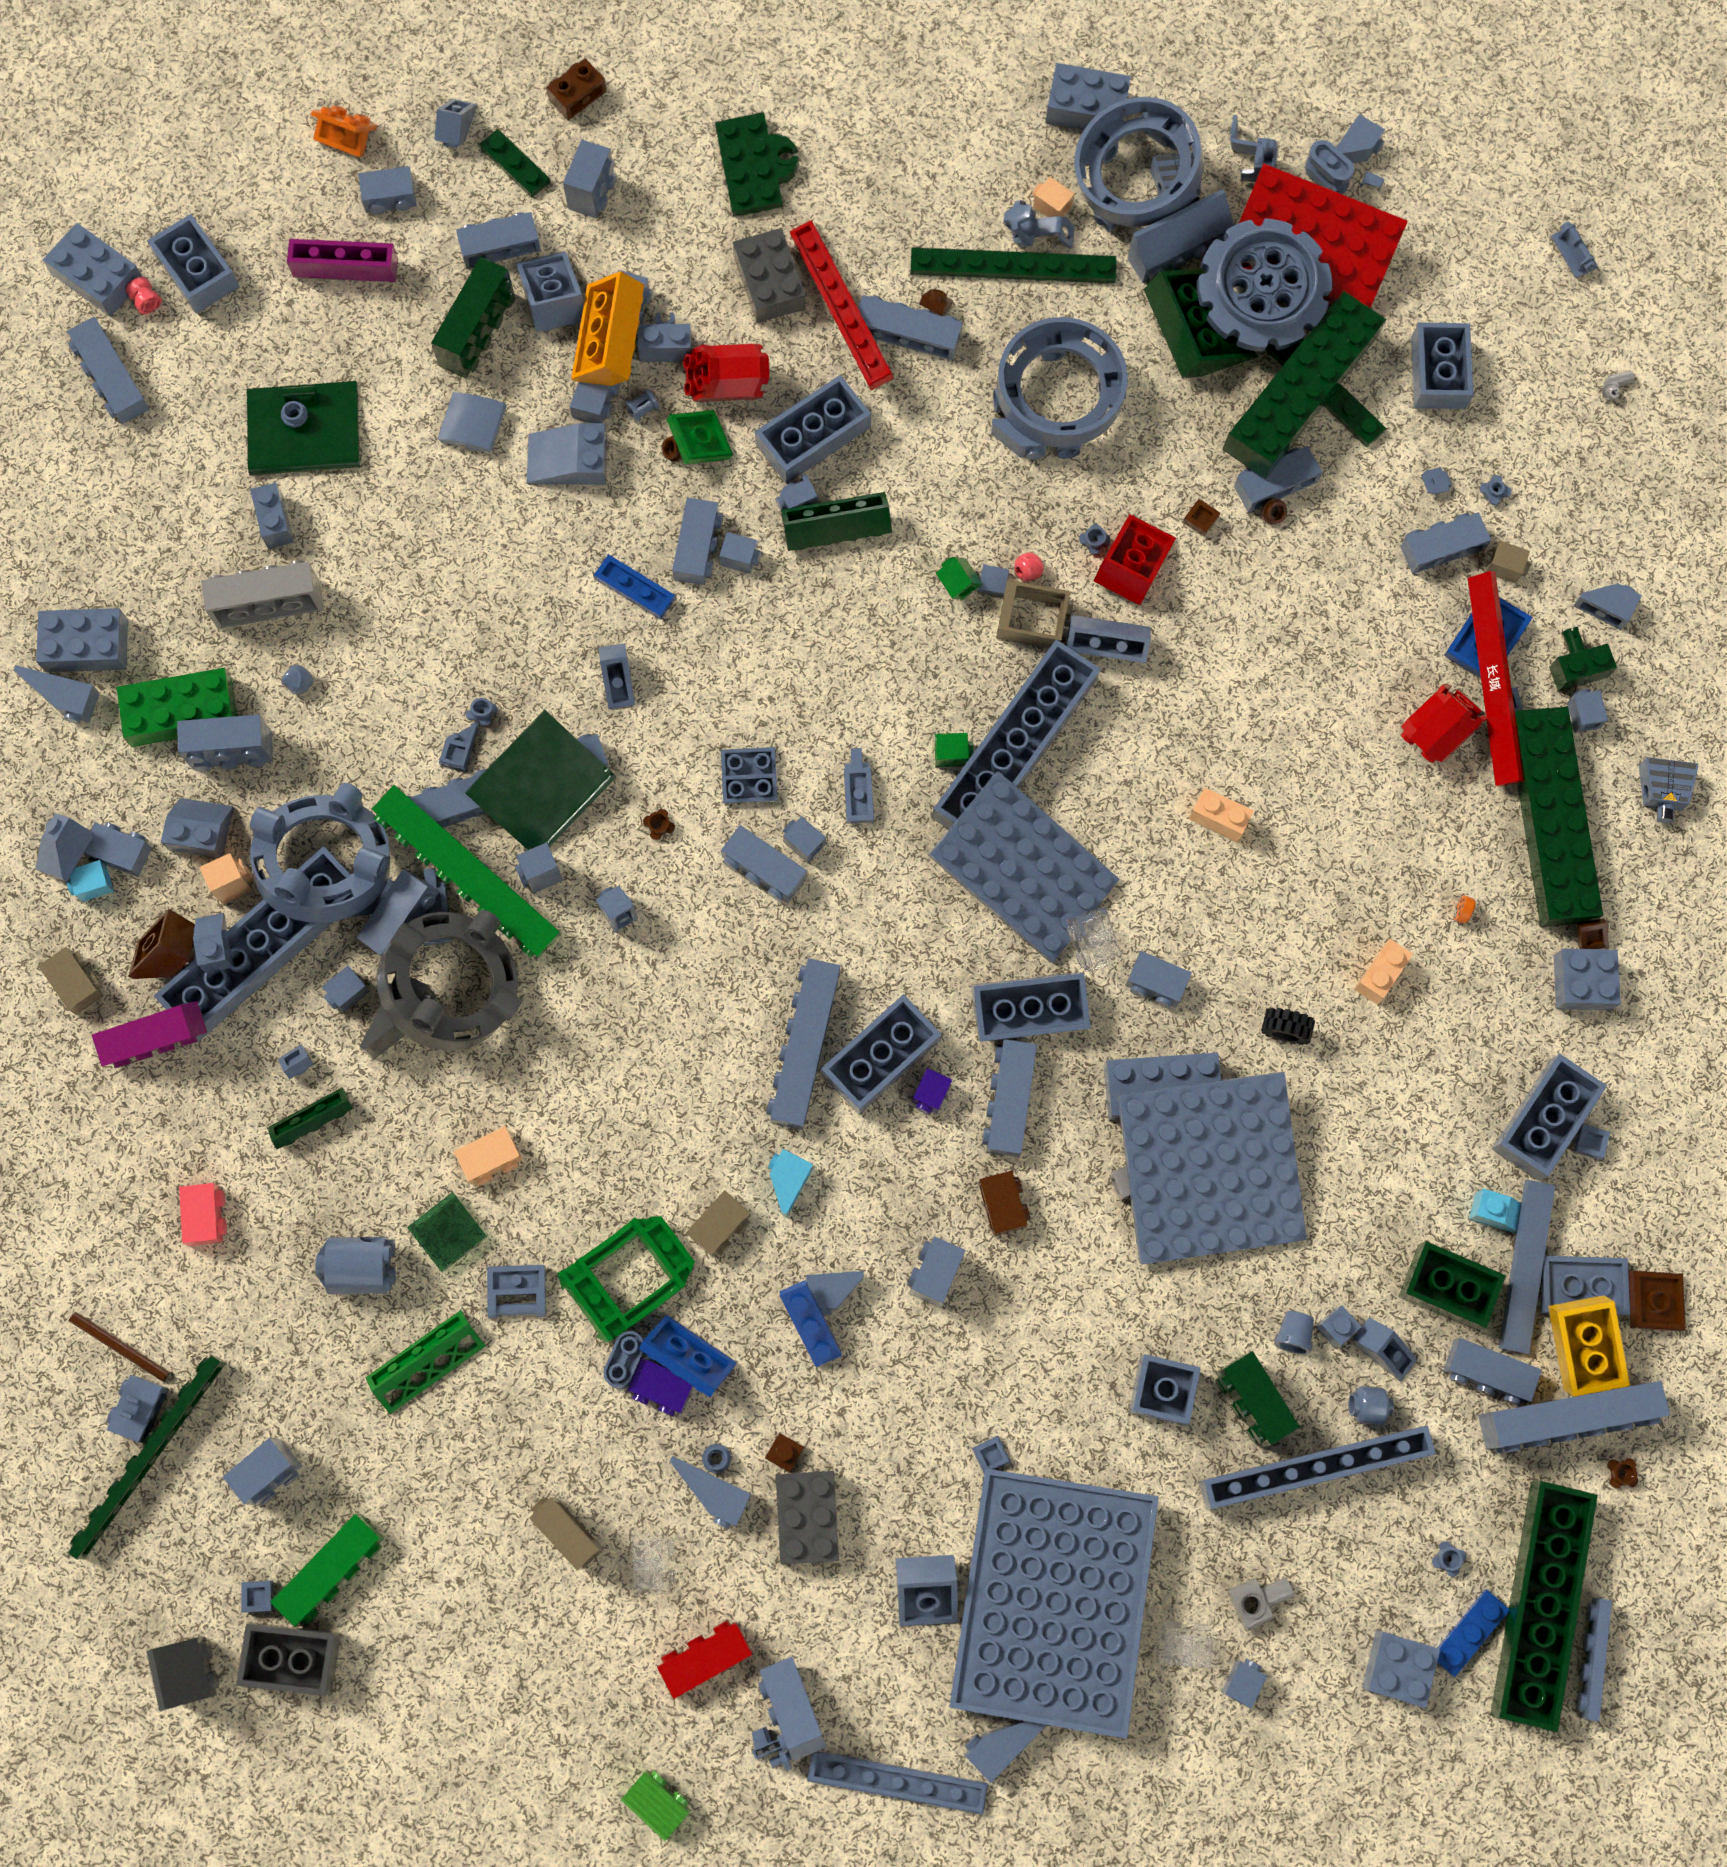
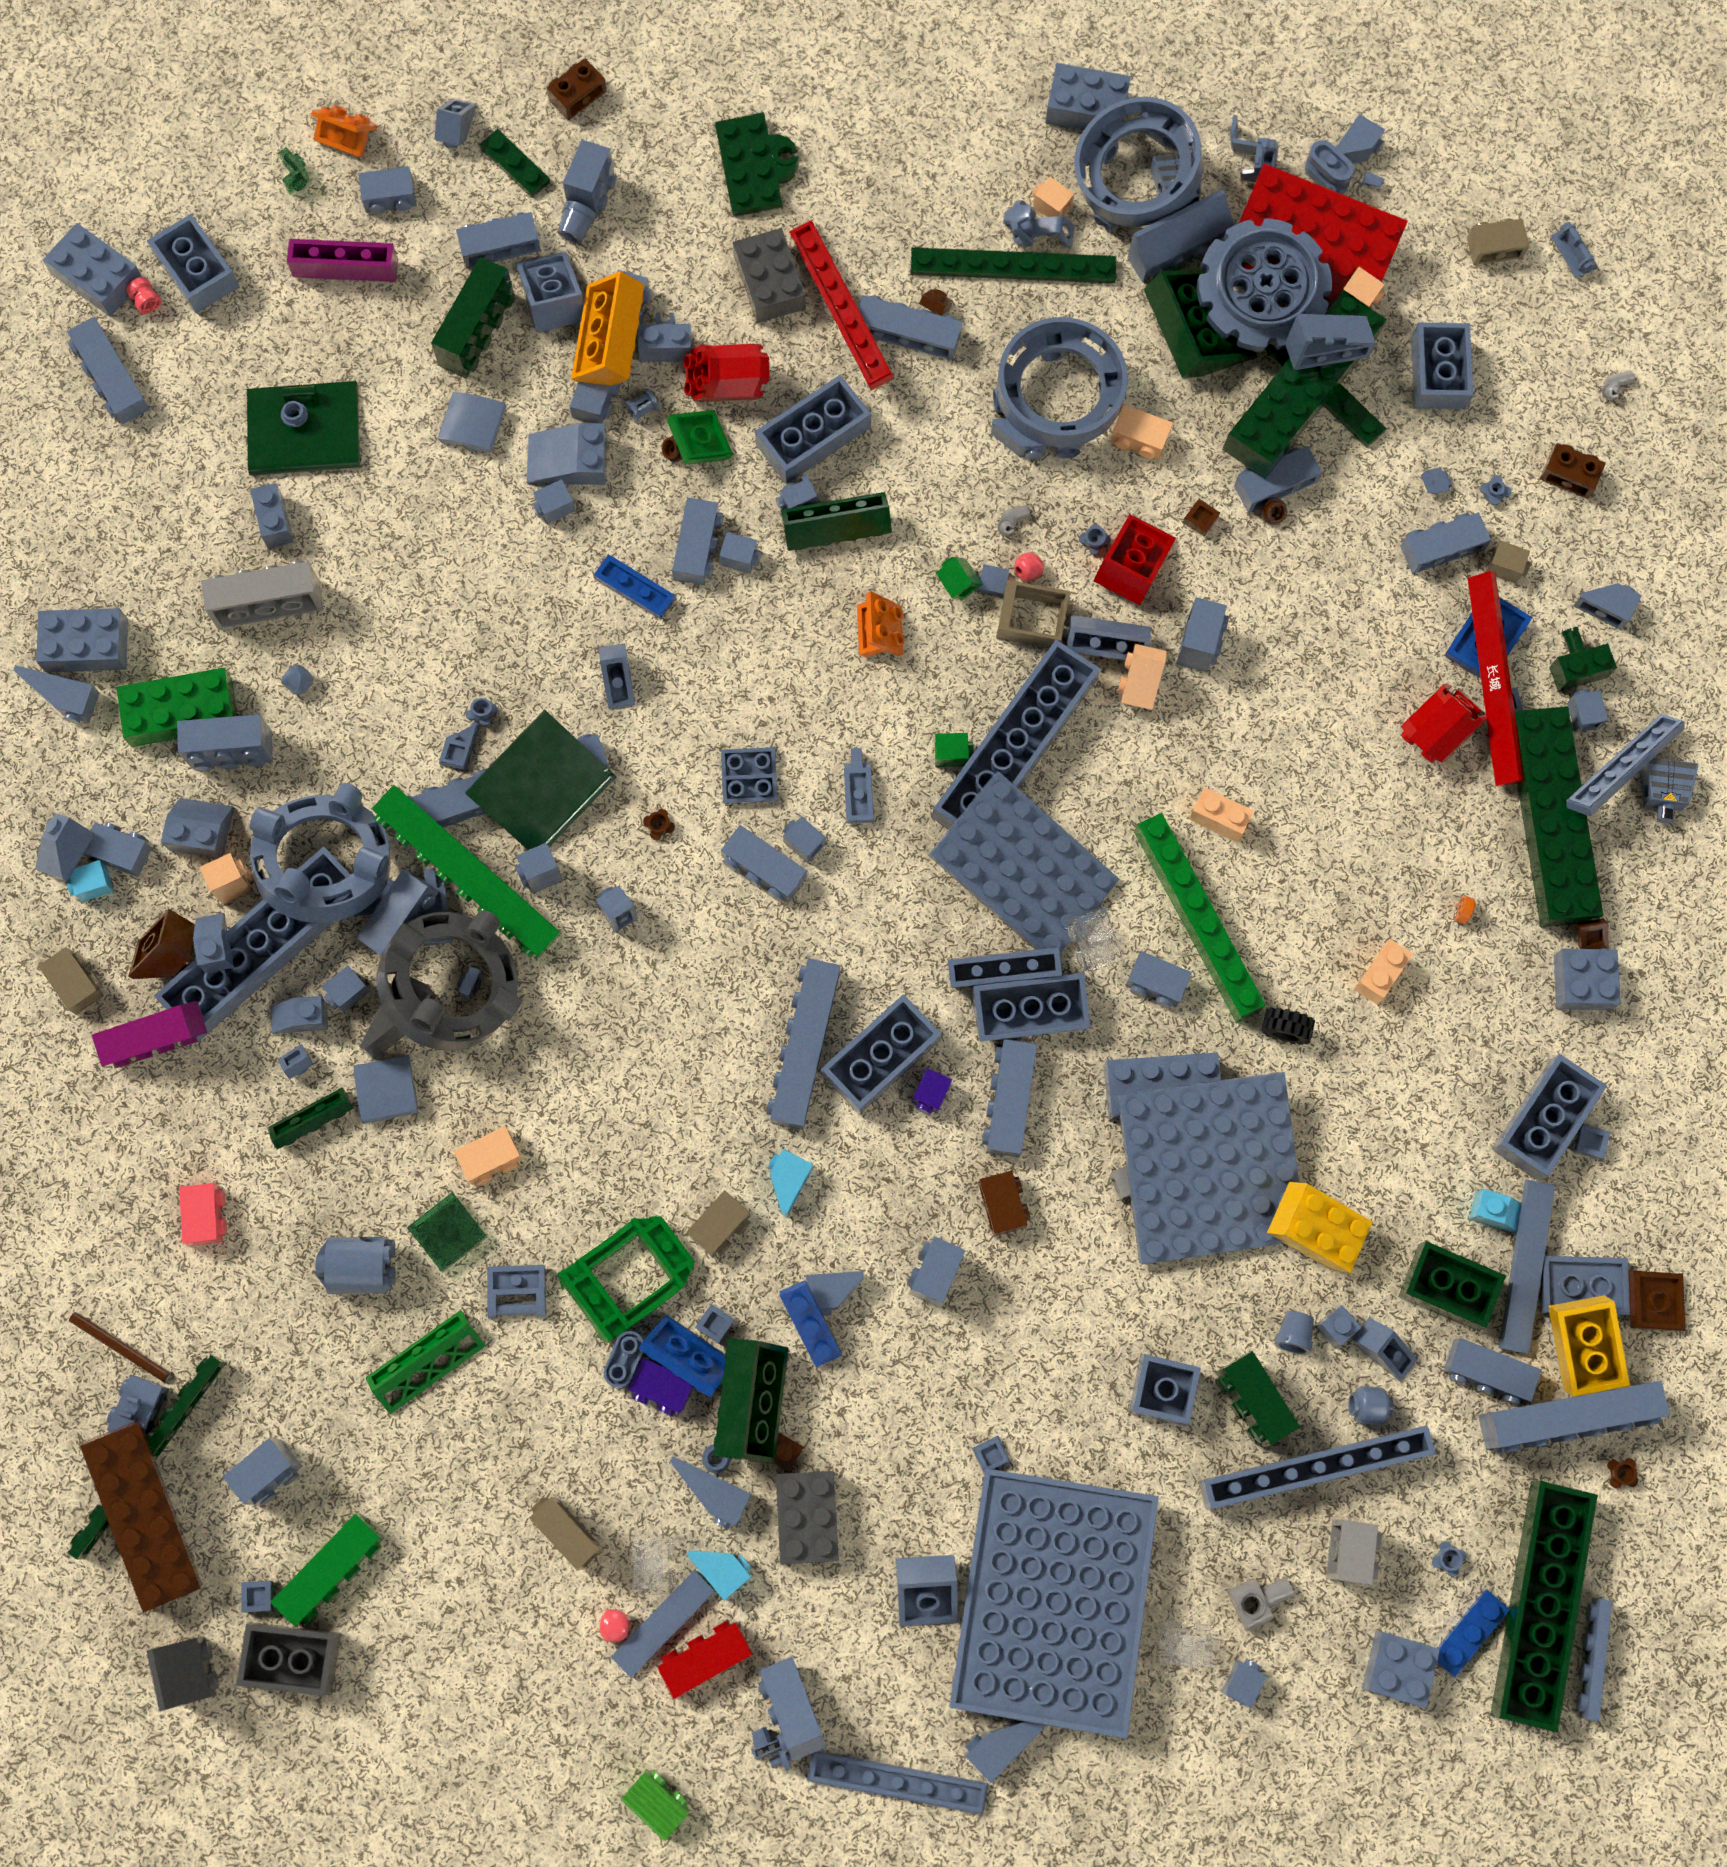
none -> reddish brown brick [80,1419,202,1613]
none -> sand blue slope [271,996,328,1034]
none -> clear green bracket [278,147,310,195]
none -> sand blue slope [354,1055,418,1124]
none -> sand blue plate [457,966,484,1001]
none -> sand blue brick [532,479,576,524]
none -> sand blue piece [558,201,596,244]
none -> coral piece [600,1609,630,1642]
none -> sand blue tile [611,1570,715,1678]
none -> medium azure slope [686,1550,752,1600]
none -> sand blue plate [695,1304,735,1344]
none -> dark green brick [713,1338,789,1464]
none -> orange bracket [857,591,904,657]
none -> sand blue brick [948,947,1062,988]
none -> light grey arm [998,505,1030,536]
none -> light nougat brick [1110,404,1173,460]
none -> light nougat brick [1118,644,1167,710]
none -> green brick [1134,813,1265,1023]
none -> sand blue brick [1176,597,1229,672]
none -> yellow brick [1267,1182,1373,1273]
none -> sand blue wedge [1285,314,1376,370]
none -> light grey brick [1326,1520,1382,1585]
none -> light nougat brick [1342,267,1385,307]
none -> dark tan brick [1467,218,1529,265]
none -> reddish brown brick [1539,443,1606,499]
none -> sand blue tile [1566,714,1685,817]

